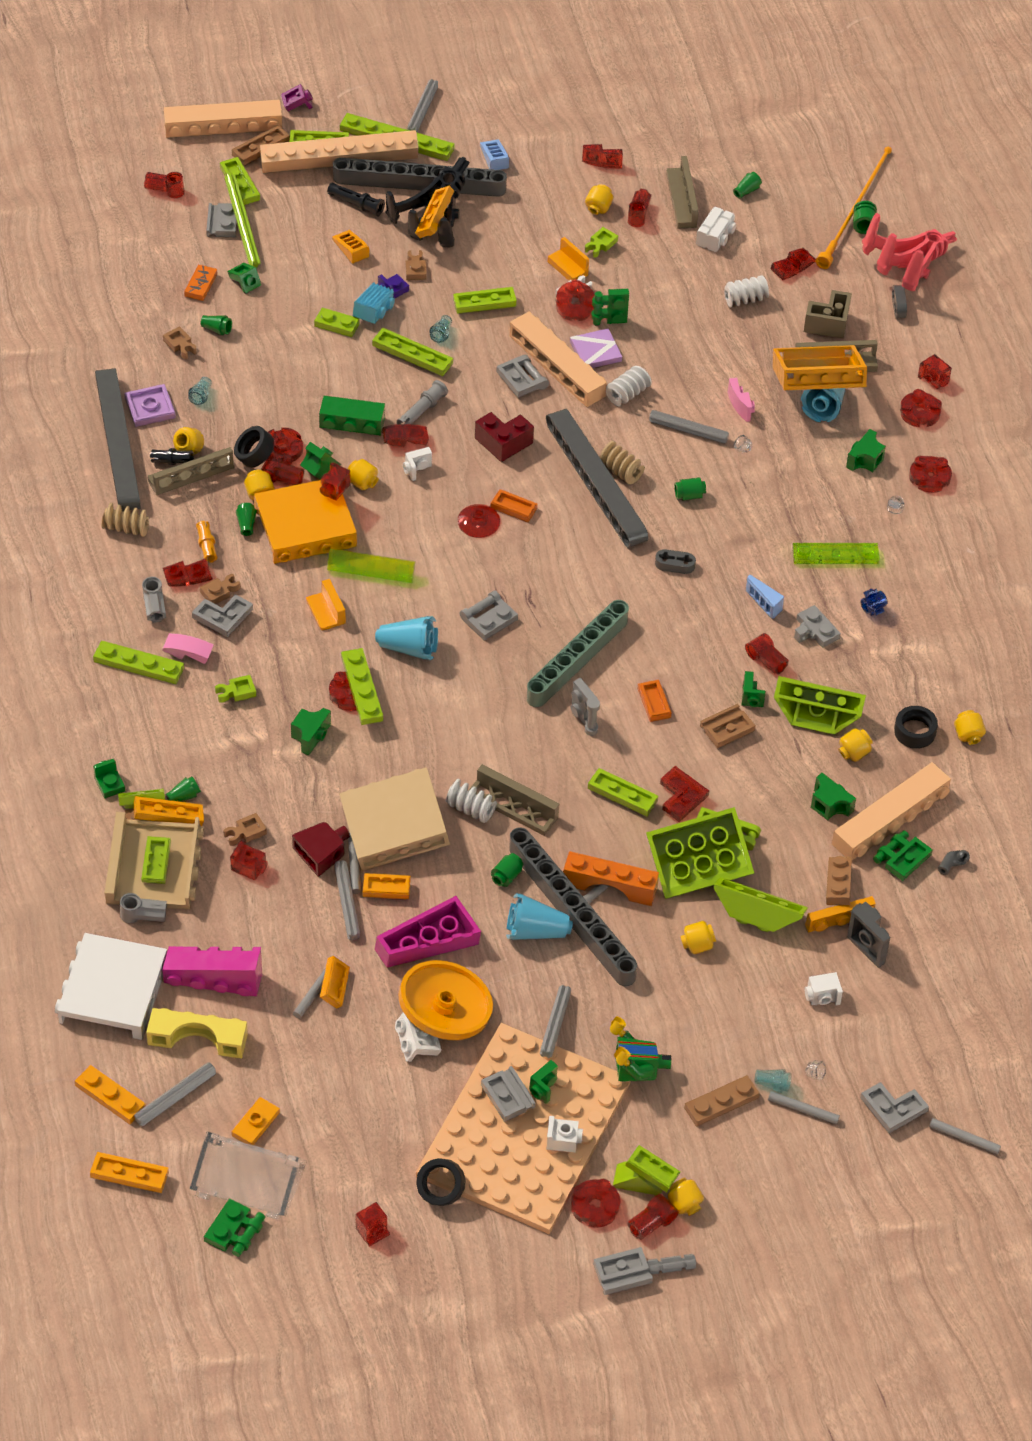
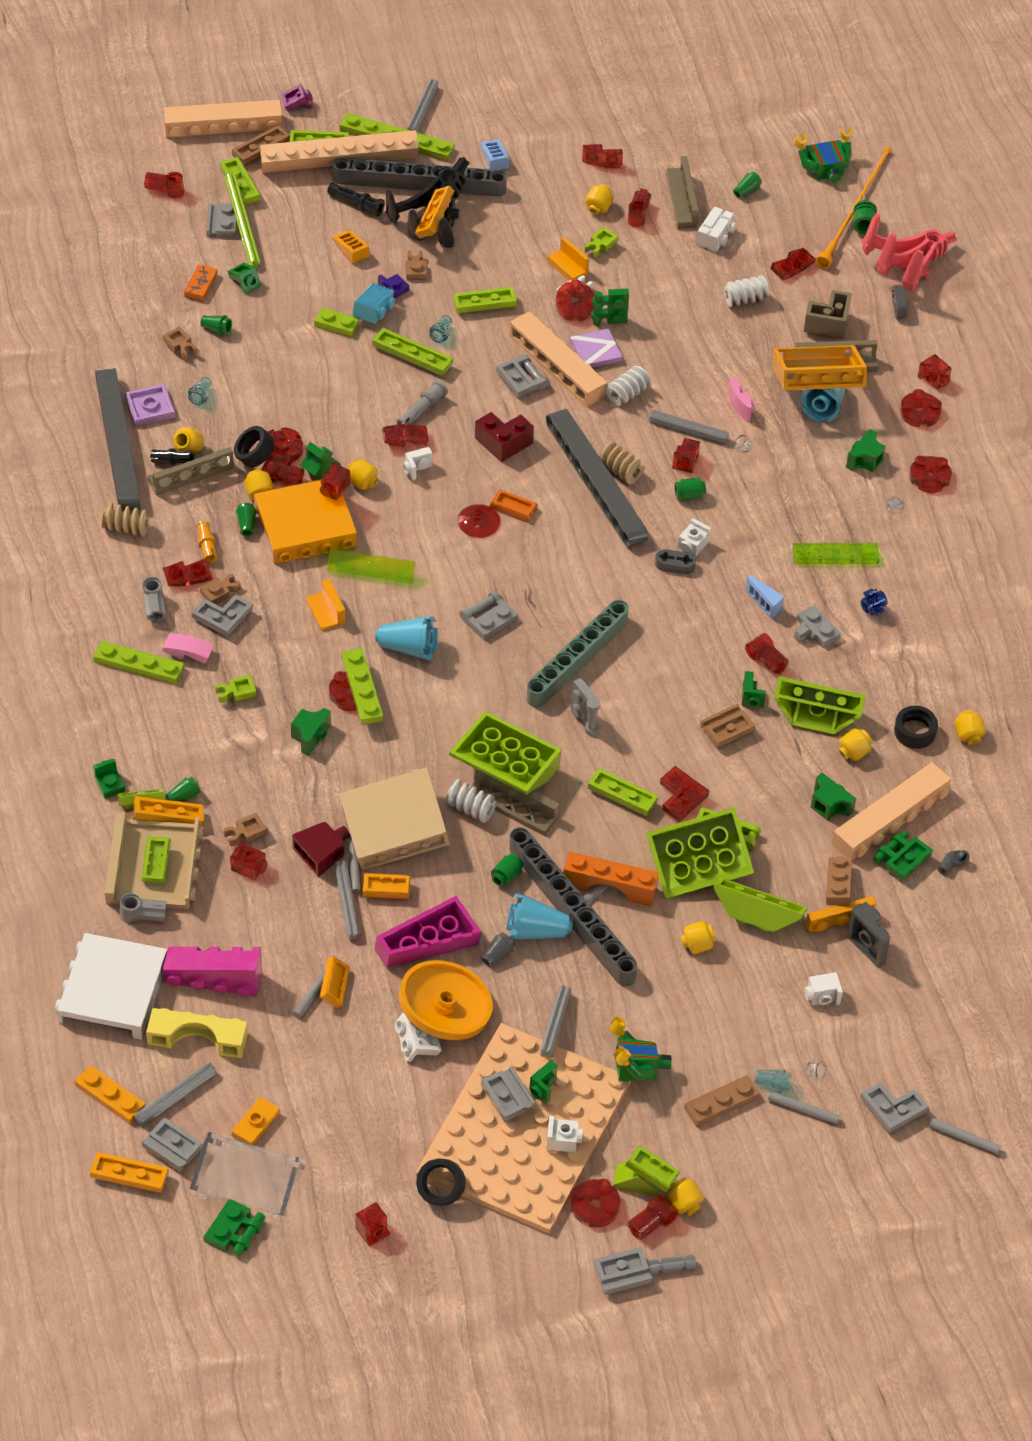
green brick [319,395,385,436] -> none
orange tile [637,680,672,722] -> none
none -> light grey plate [142,1117,203,1172]
none -> lime slope [449,711,562,795]
none -> dark grey cone [481,932,515,967]
none -> clear red brick [672,438,700,473]
none -> white brick [678,518,711,557]
none -> green torso [793,127,853,183]

